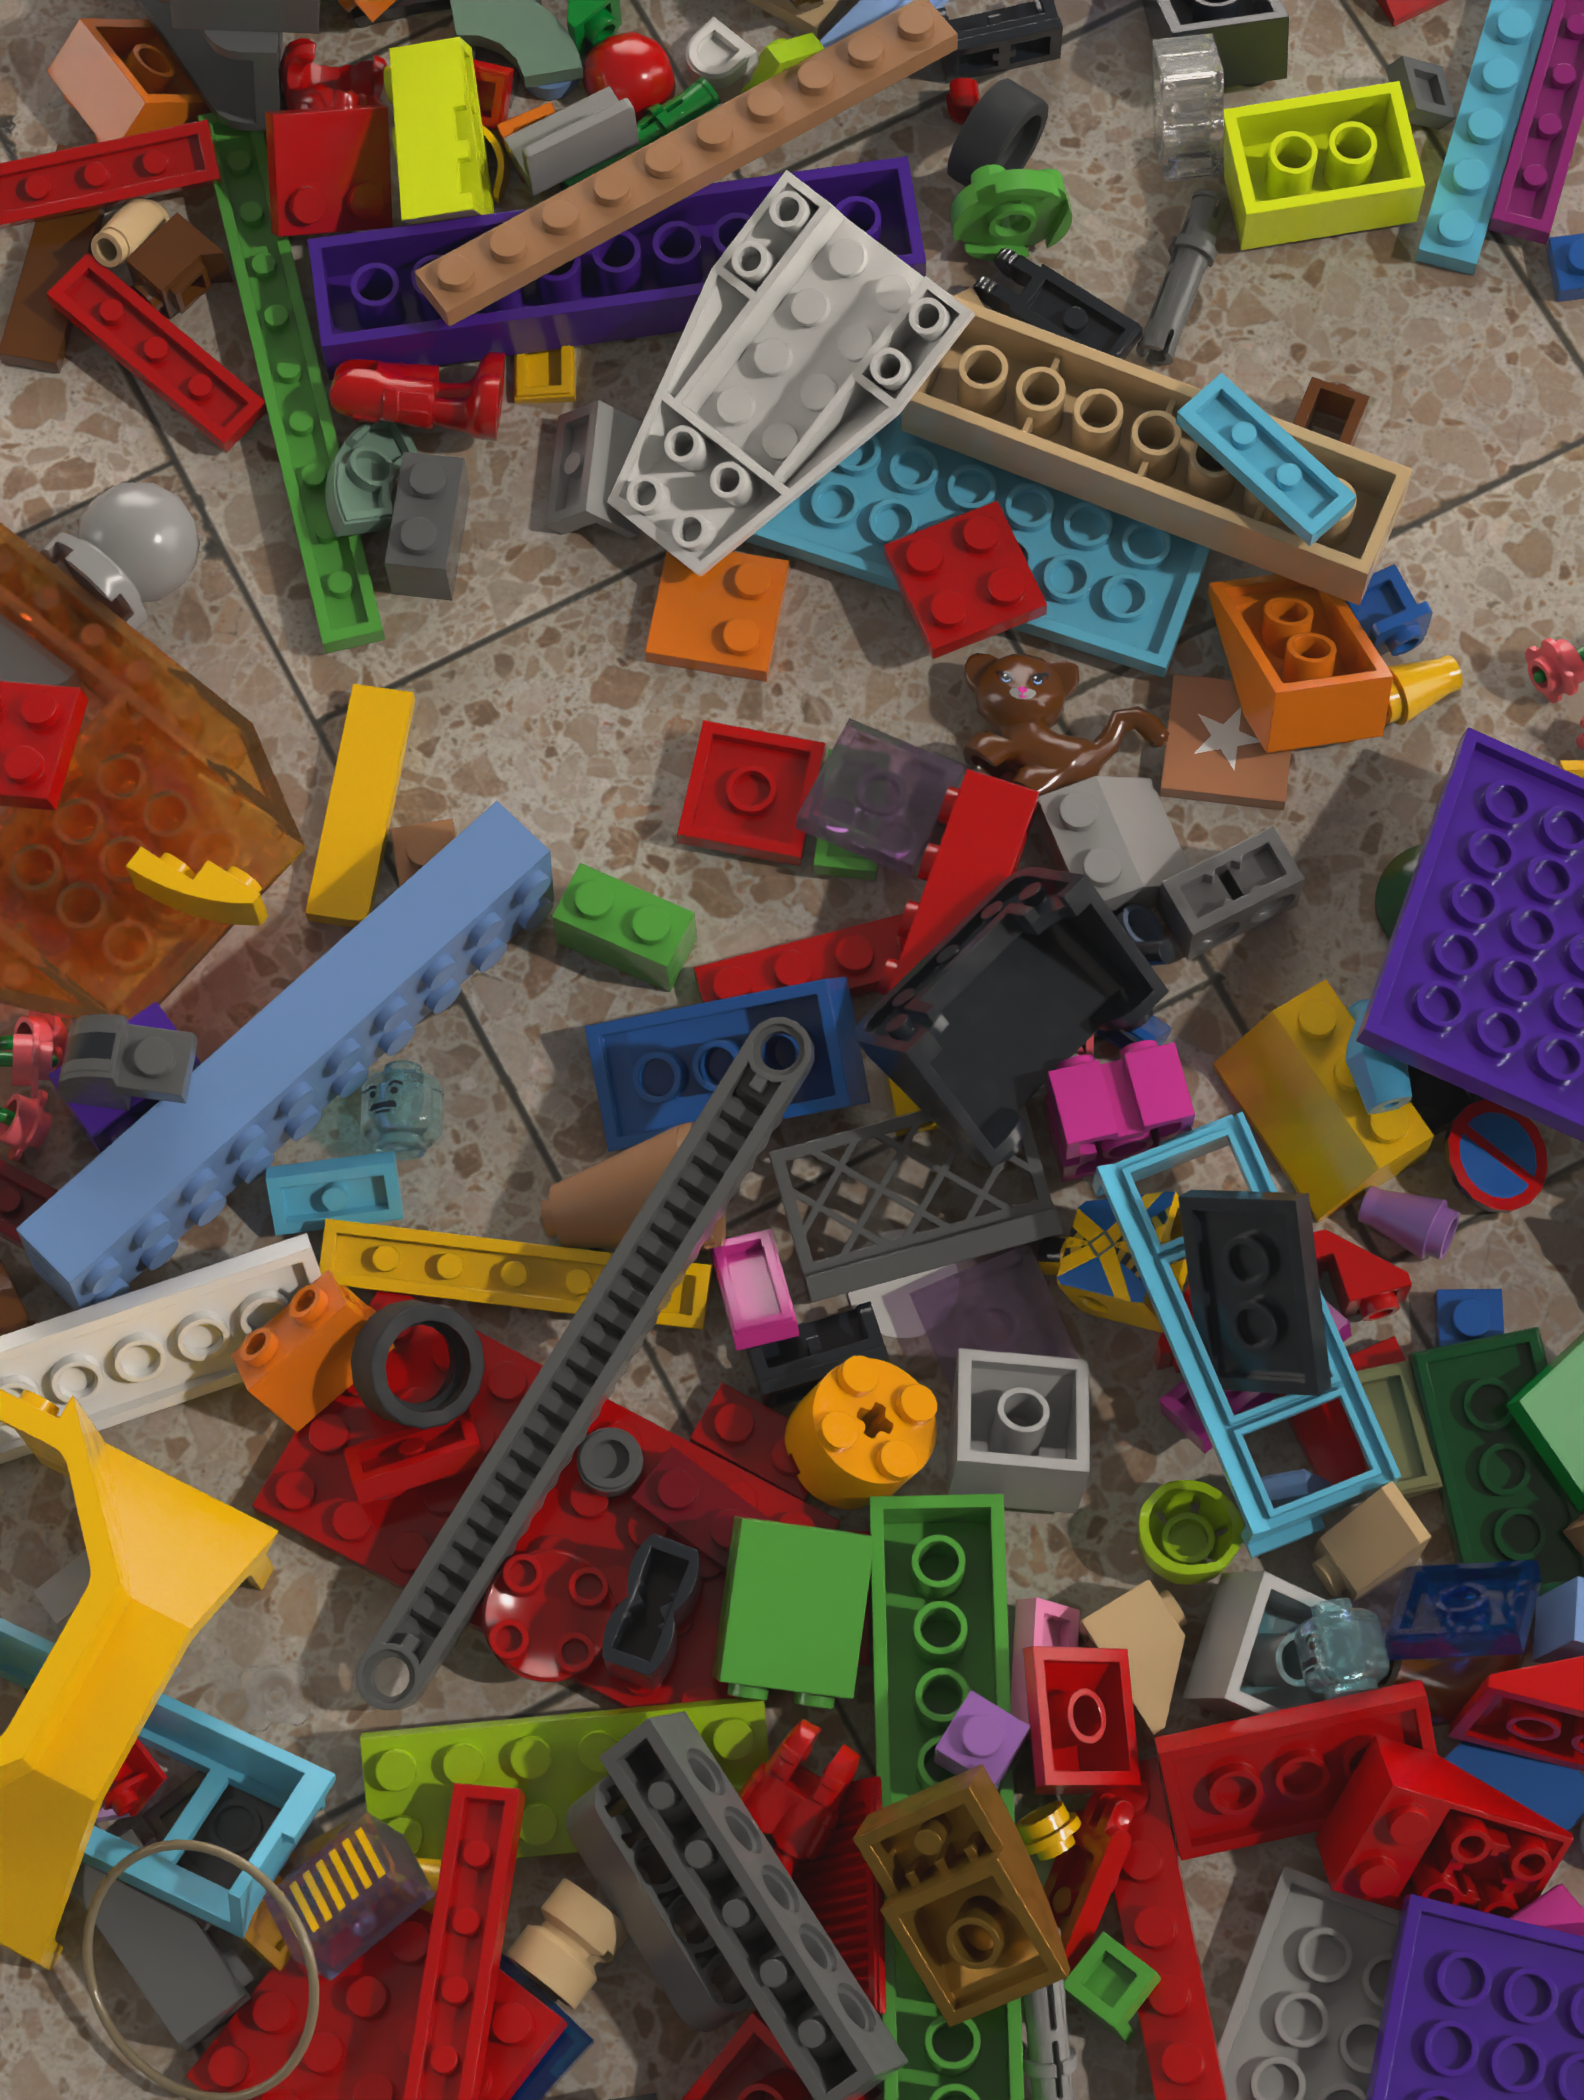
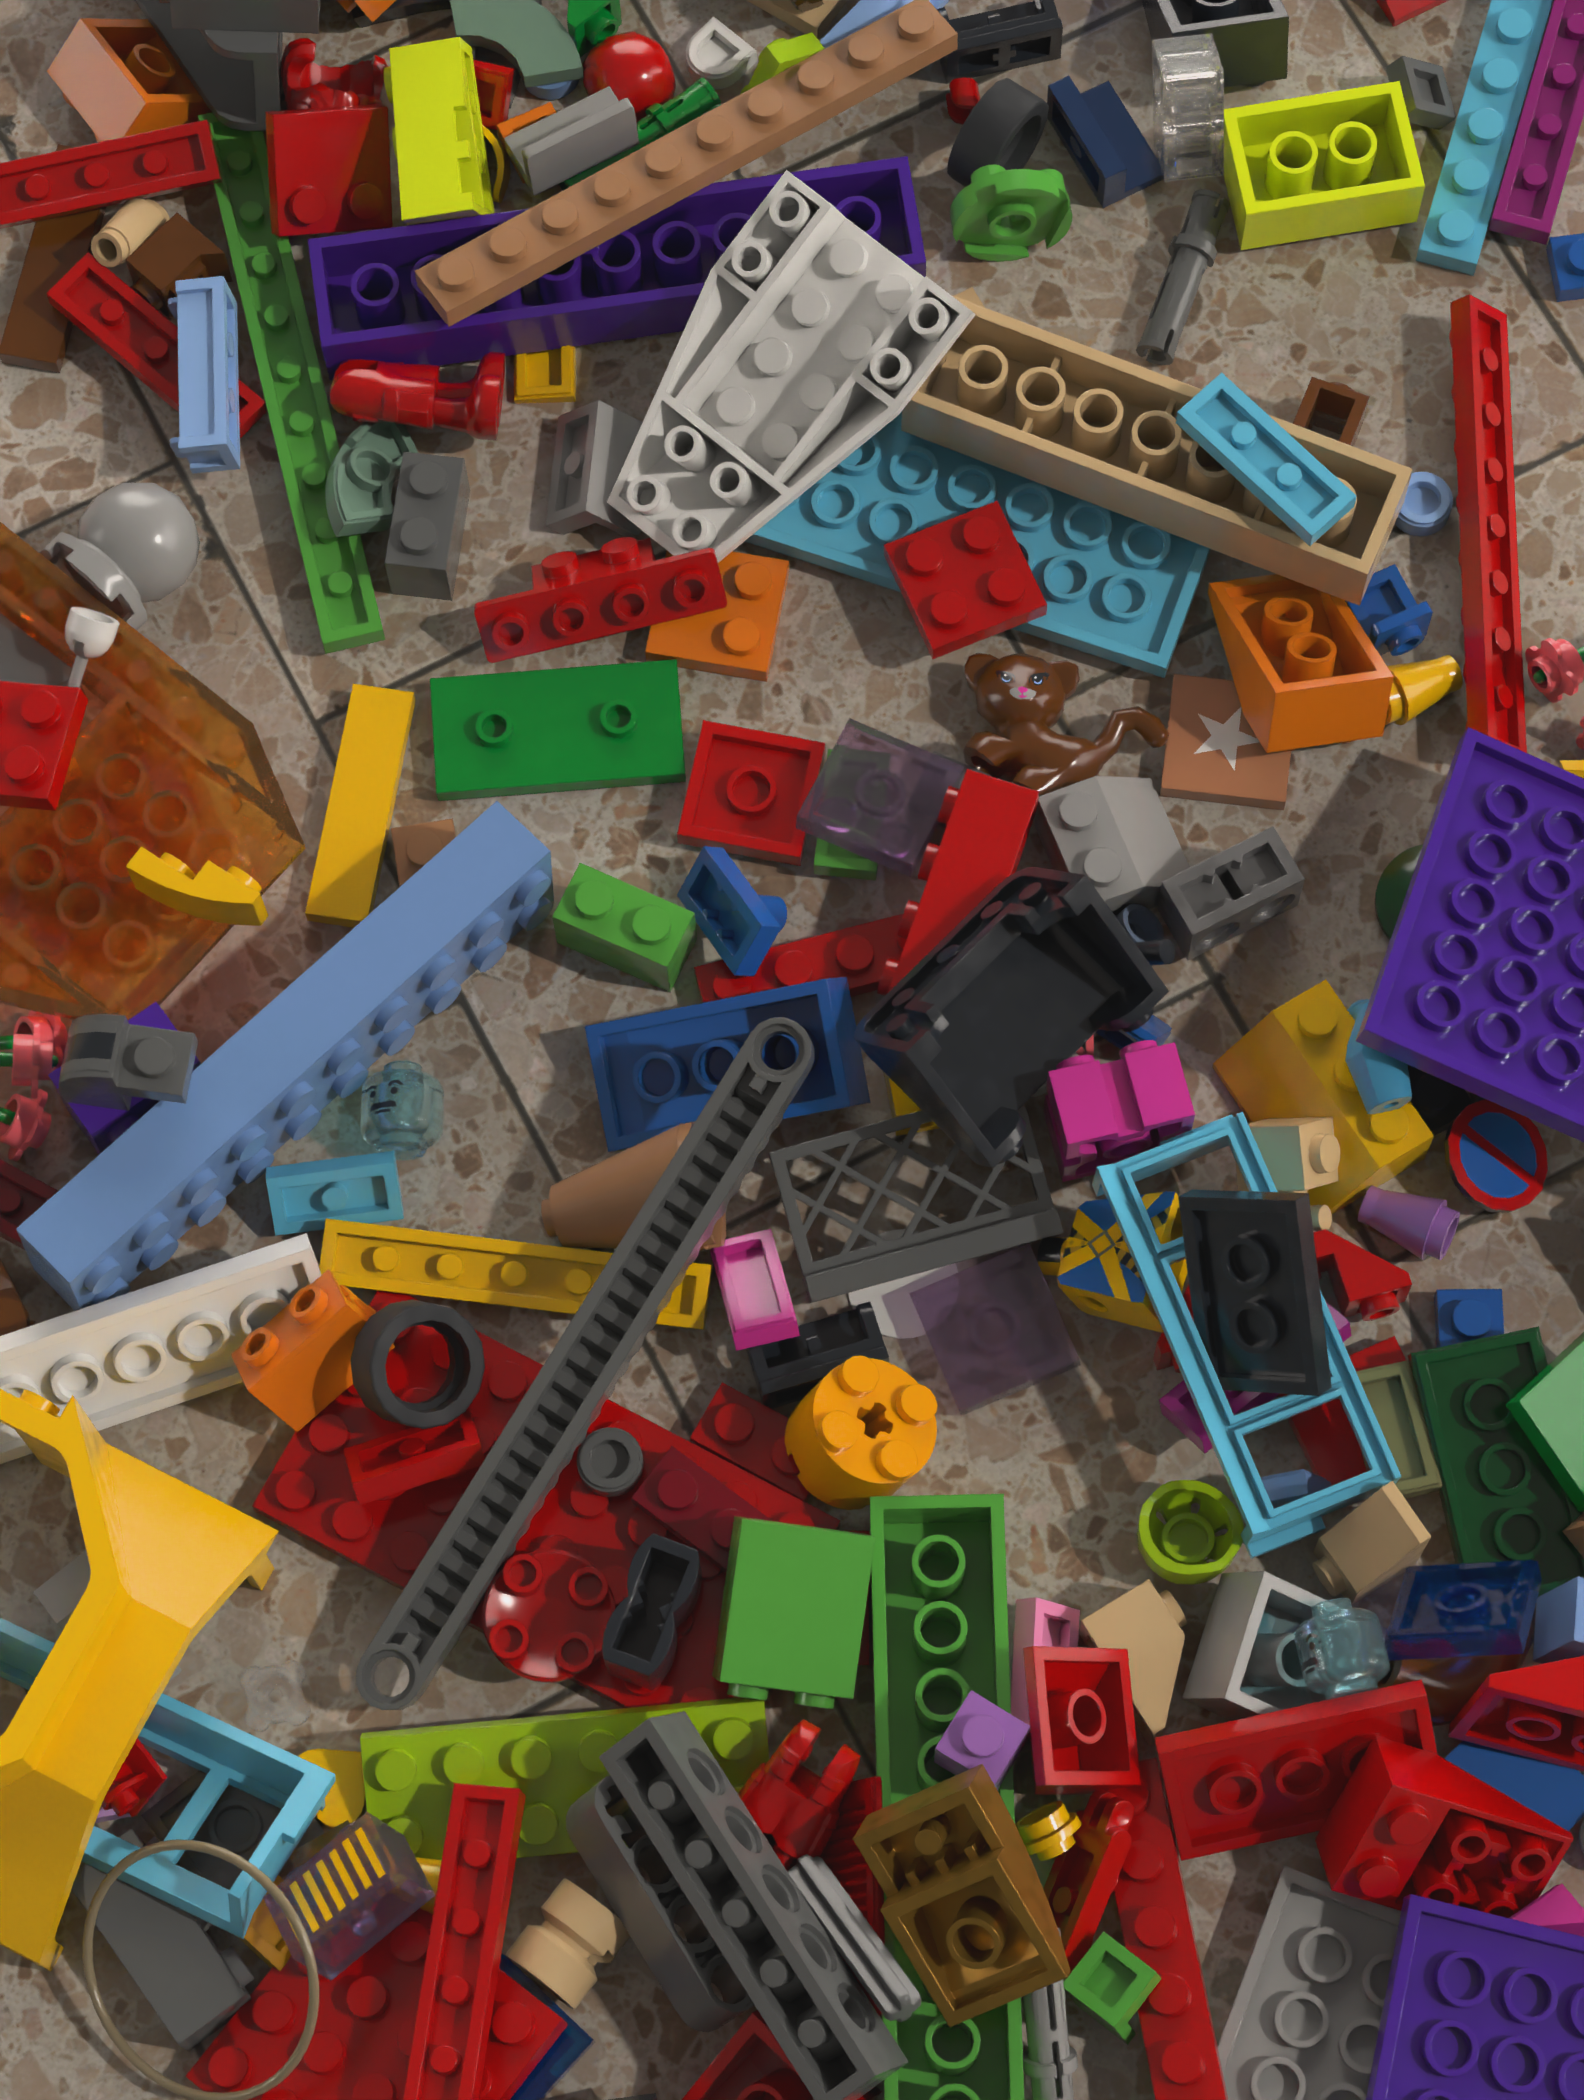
light grey slope [946,1348,1090,1514] -> none
black hinge [972,247,1143,360] -> none
none -> white hinge [65,607,119,687]
none -> light blue container [168,276,240,474]
none -> yellow tile [298,1749,366,1831]
none -> green plate [430,659,686,801]
none -> red bracket [474,537,727,663]
none -> blue tile [677,846,787,977]
none -> axle [788,1854,921,2022]
none -> dark blue panel [1047,76,1166,208]
none -> tan brick [1235,1117,1340,1231]
none -> light blue tile [1395,472,1453,536]
none -> red plate [1449,294,1527,753]

